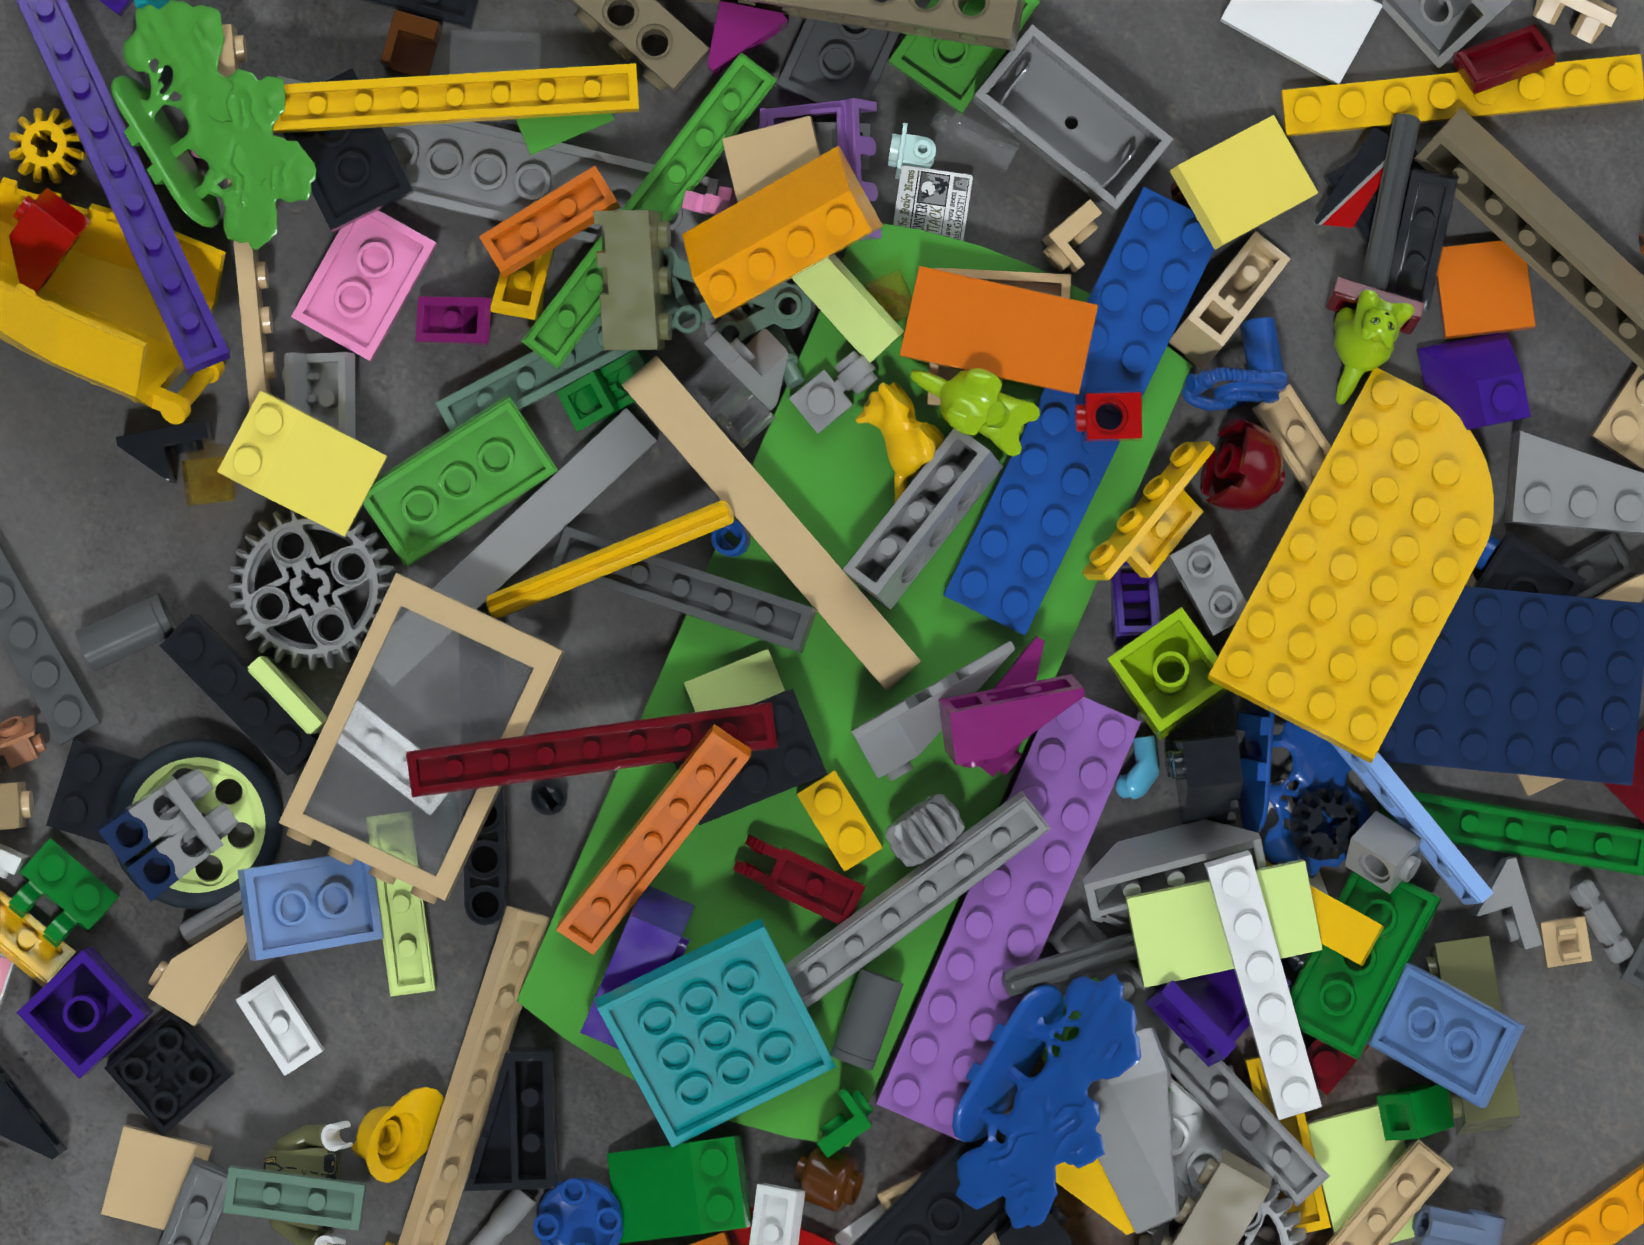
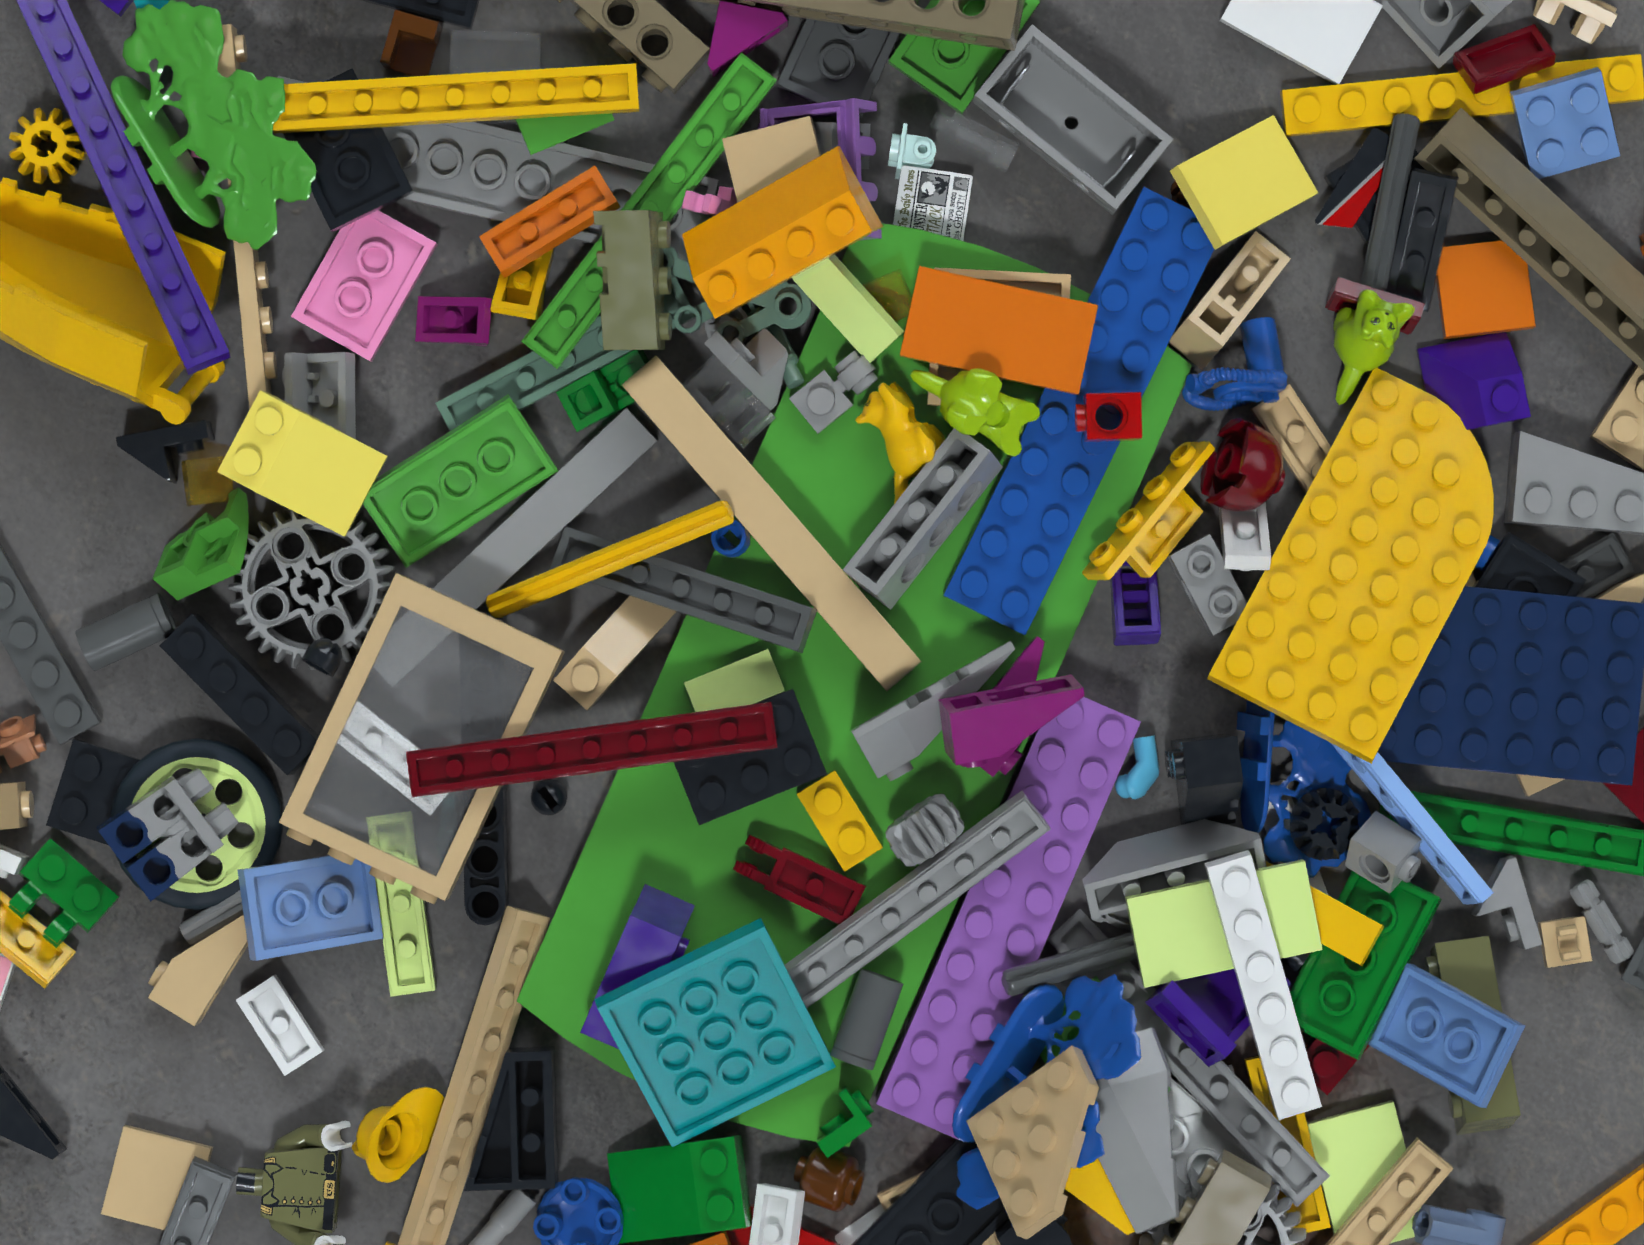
red slope [9,188,91,295] -> none
dark purple brick [16,946,154,1079] -> none
black tile [104,1011,234,1136] -> none
sand green plate [223,1165,367,1231] -> none
yellowish green tile [248,656,328,734] -> none
orange plate [556,724,752,955] -> none
tan bracket [1041,199,1102,274] -> none
lime slope [1107,607,1231,741] -> none
green brick [1376,1083,1455,1141] -> none
none -> bright green slope [152,487,249,601]
none -> black hinge [302,638,343,677]
none -> tan slope [553,596,677,710]
none -> tan plate [966,1046,1099,1239]
none -> white plate [1219,502,1271,571]
none -> medium blue plate [1510,67,1620,179]

